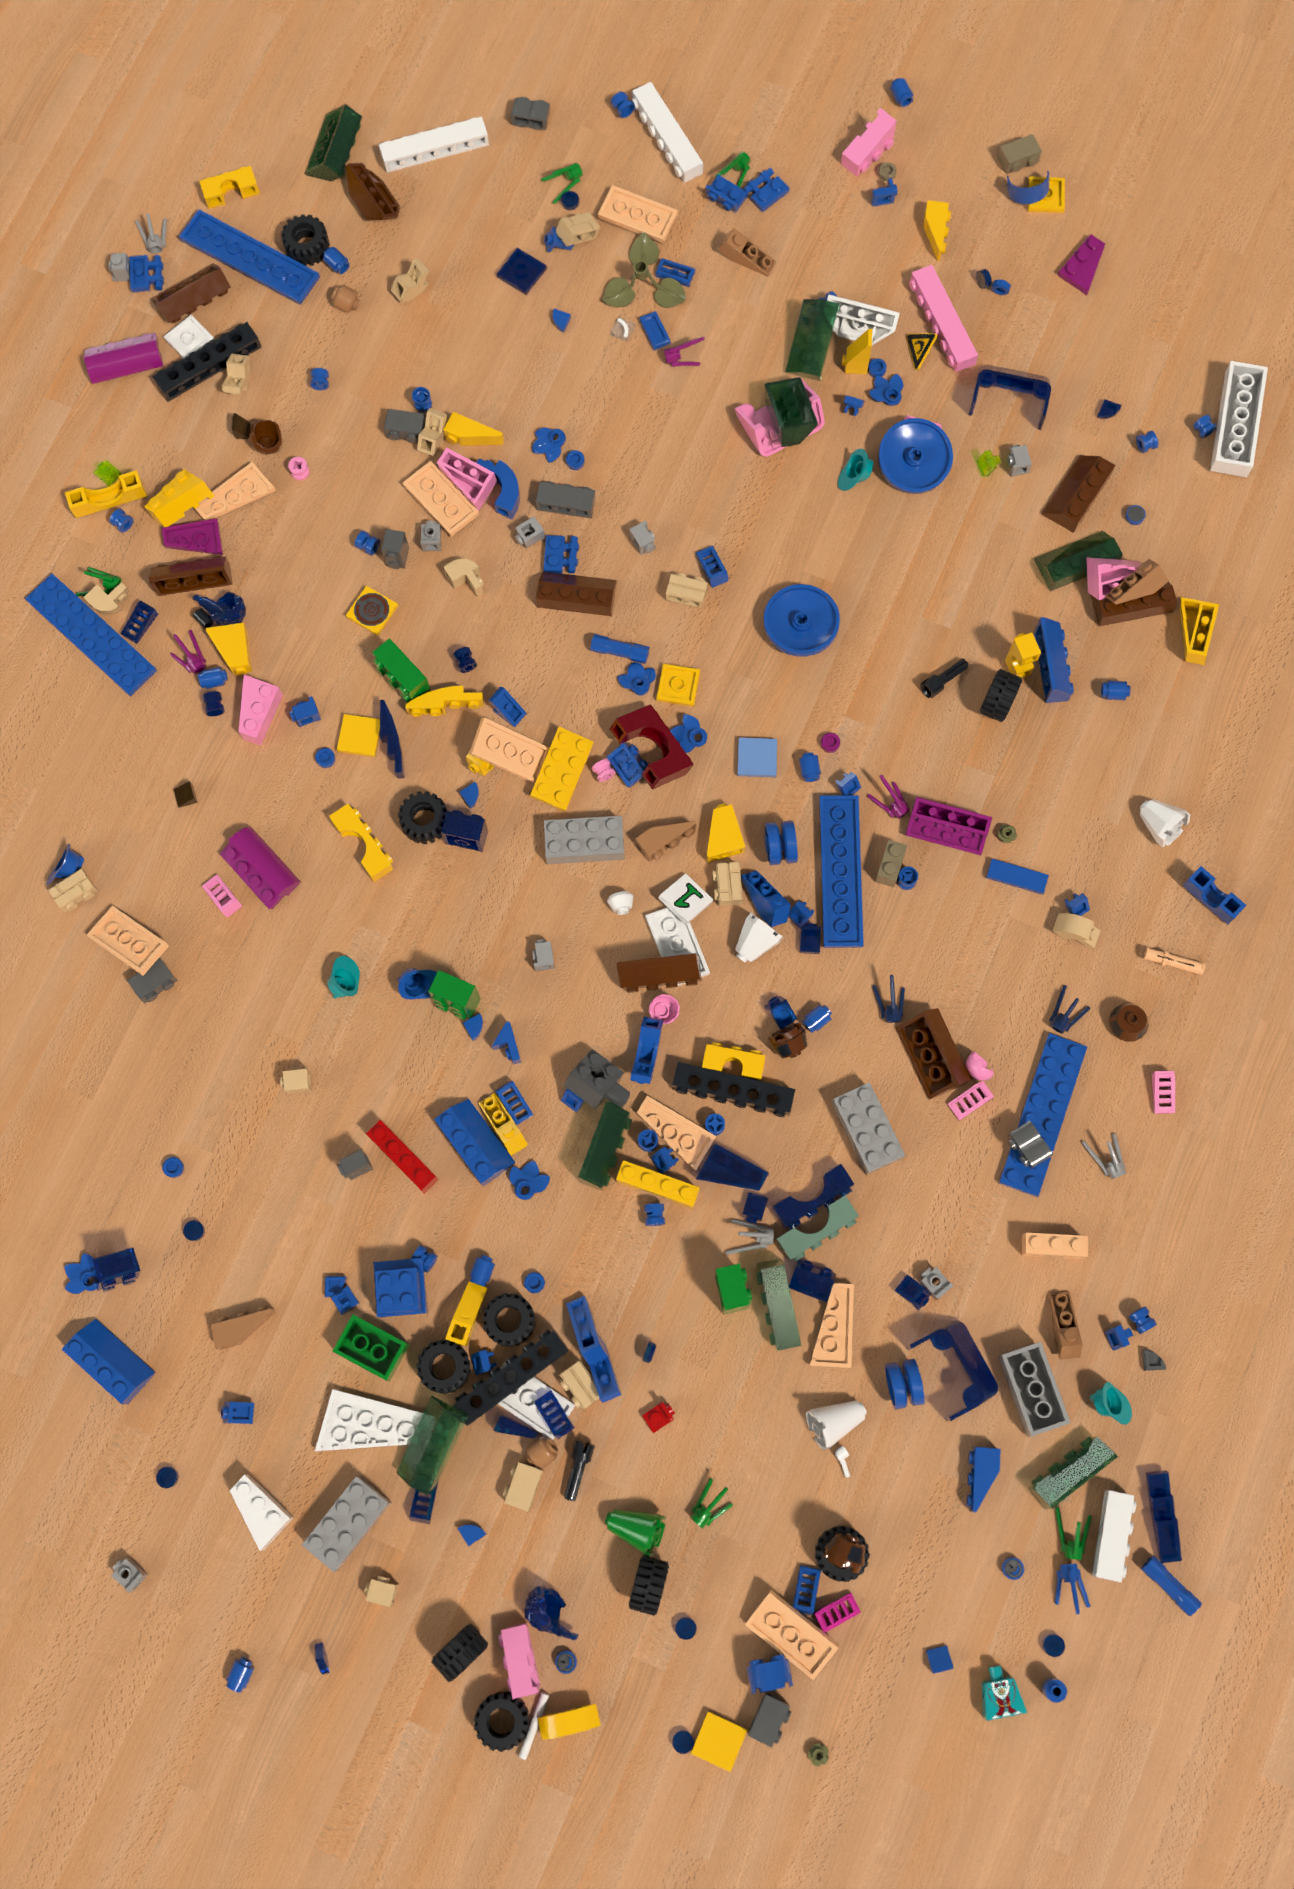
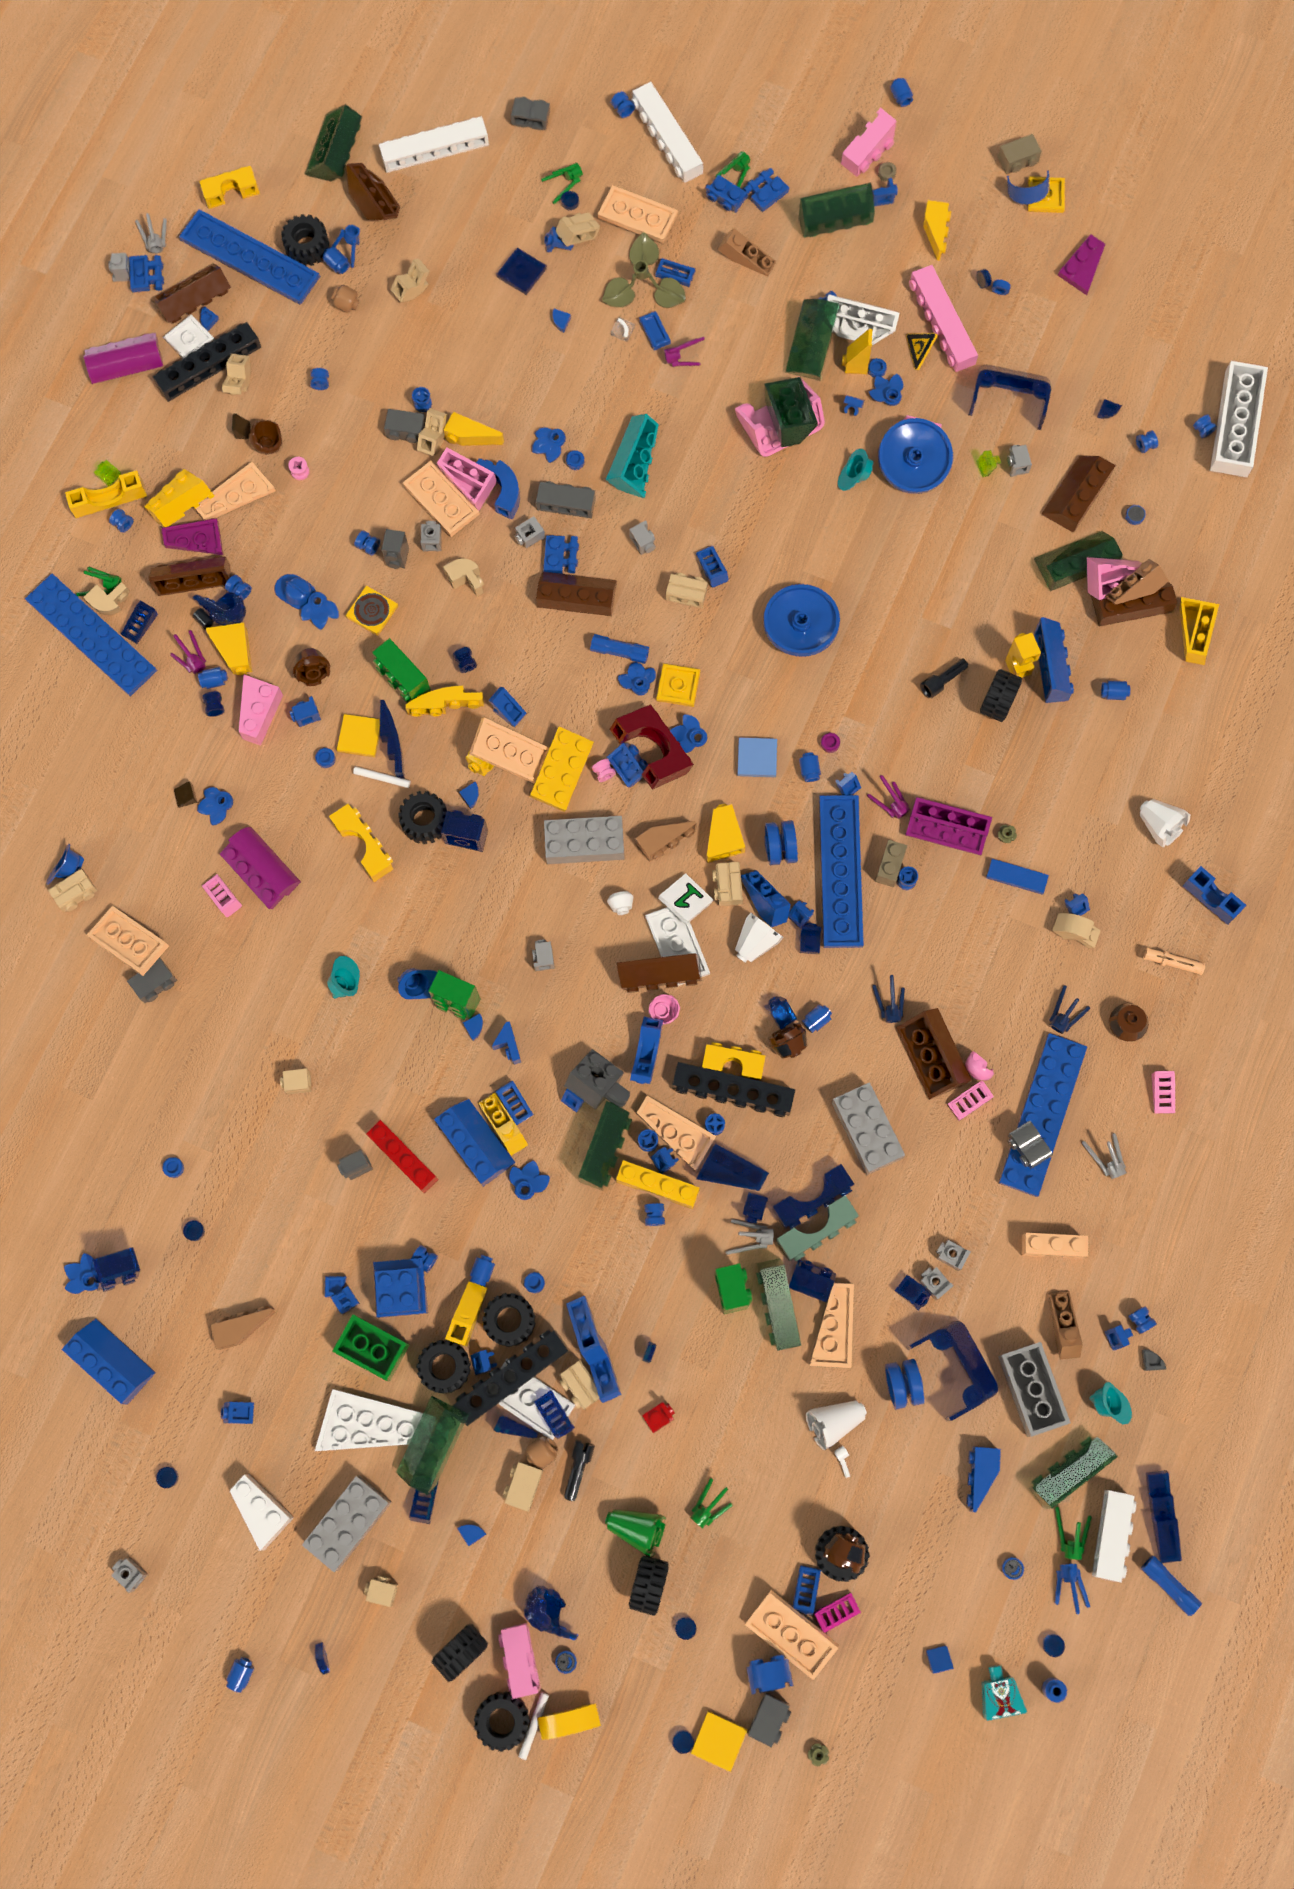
none -> blue plate [197,787,233,825]
none -> blue tile [201,306,219,331]
none -> blue wheel [225,575,252,601]
none -> blue piece [275,574,316,610]
none -> reddish brown cone [293,648,330,686]
none -> blue plate [301,592,339,630]
none -> blue plant [331,225,360,268]
none -> white bar [353,766,411,788]
none -> teal wedge [606,414,659,498]
none -> clear green slope [798,182,875,238]
none -> light grey brick [936,1240,971,1271]

